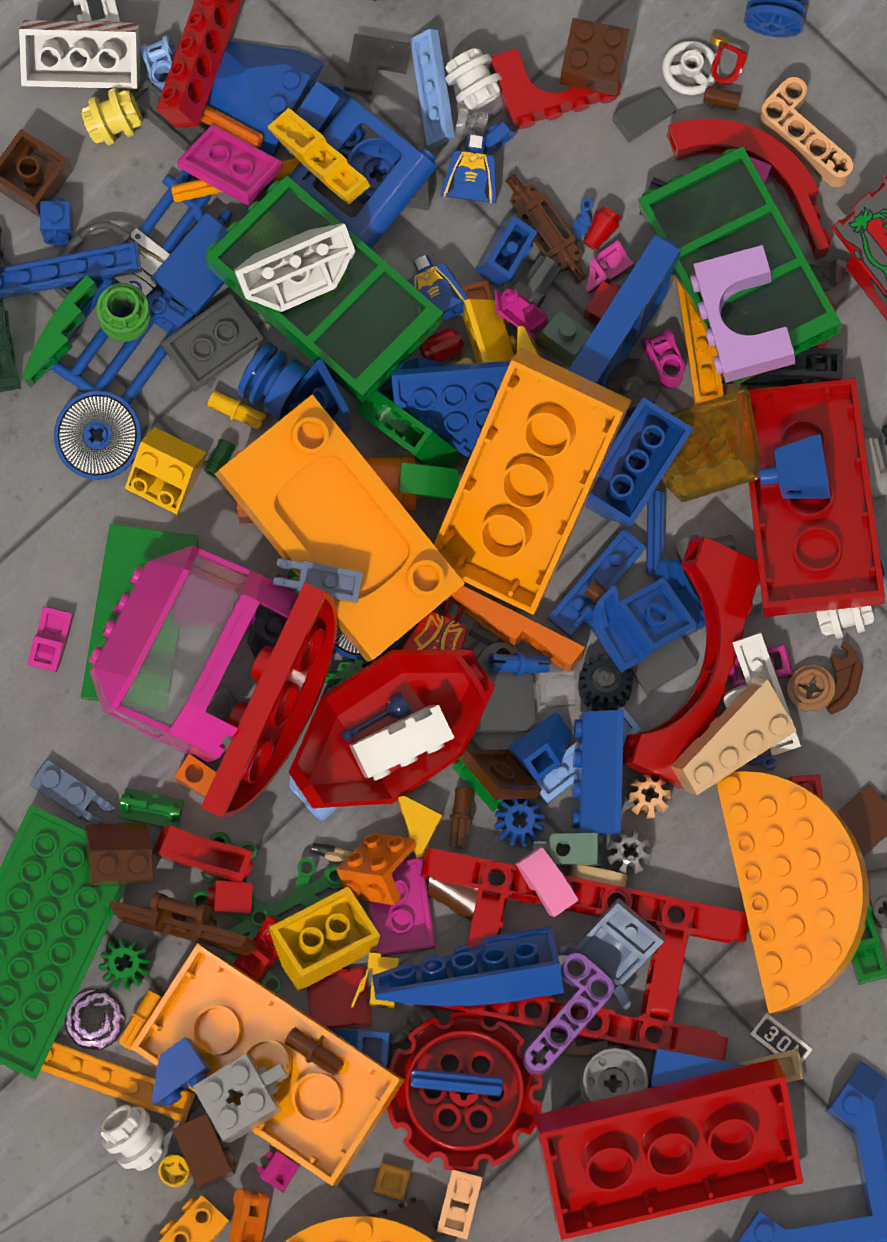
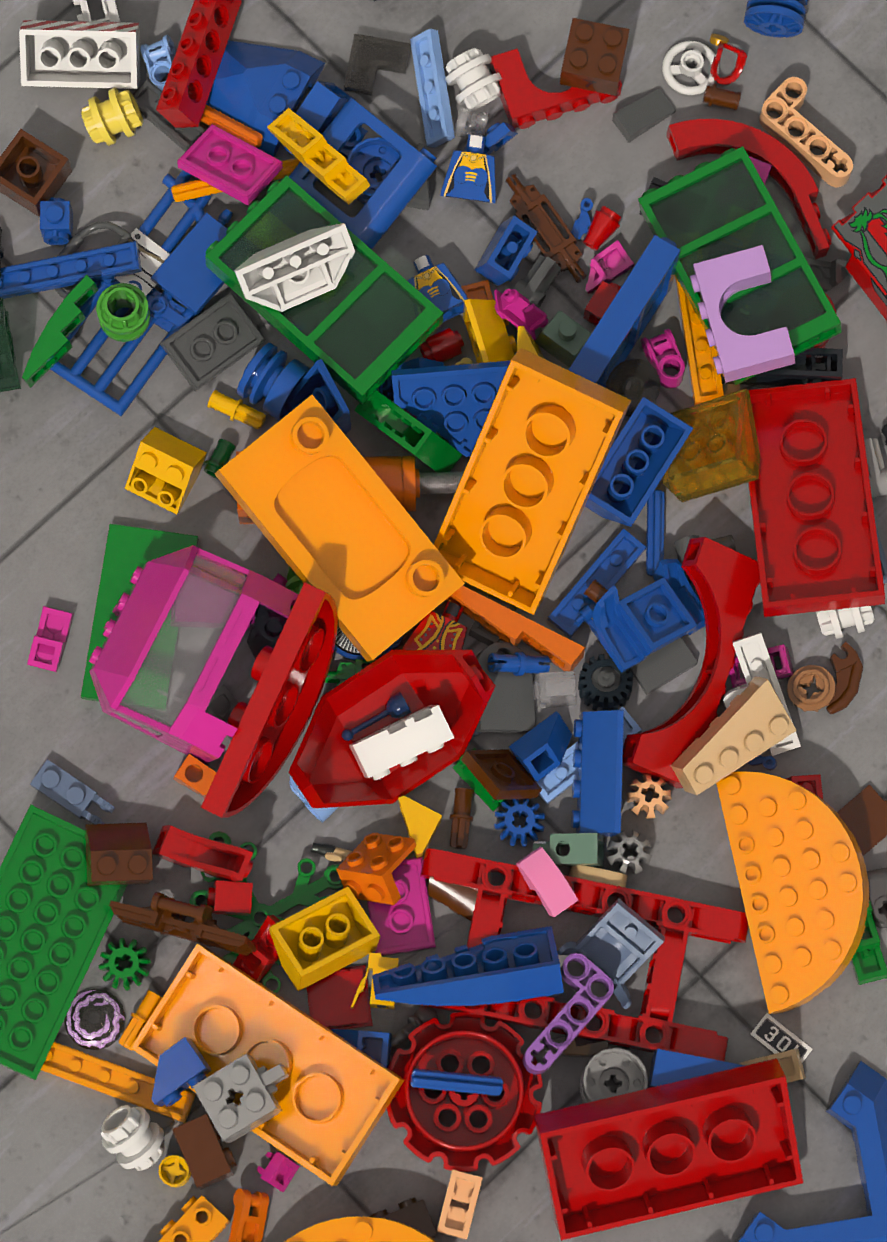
piece [54,391,142,480] -> none
green hinge [119,788,184,828] -> none
sand blue hinge [273,559,363,603] -> none
reddish brown axle [284,1027,344,1076] -> none
pearl gold tile [373,1162,411,1201] -> none
green slope [398,463,459,499] -> none
blue torso [759,434,831,499] -> none

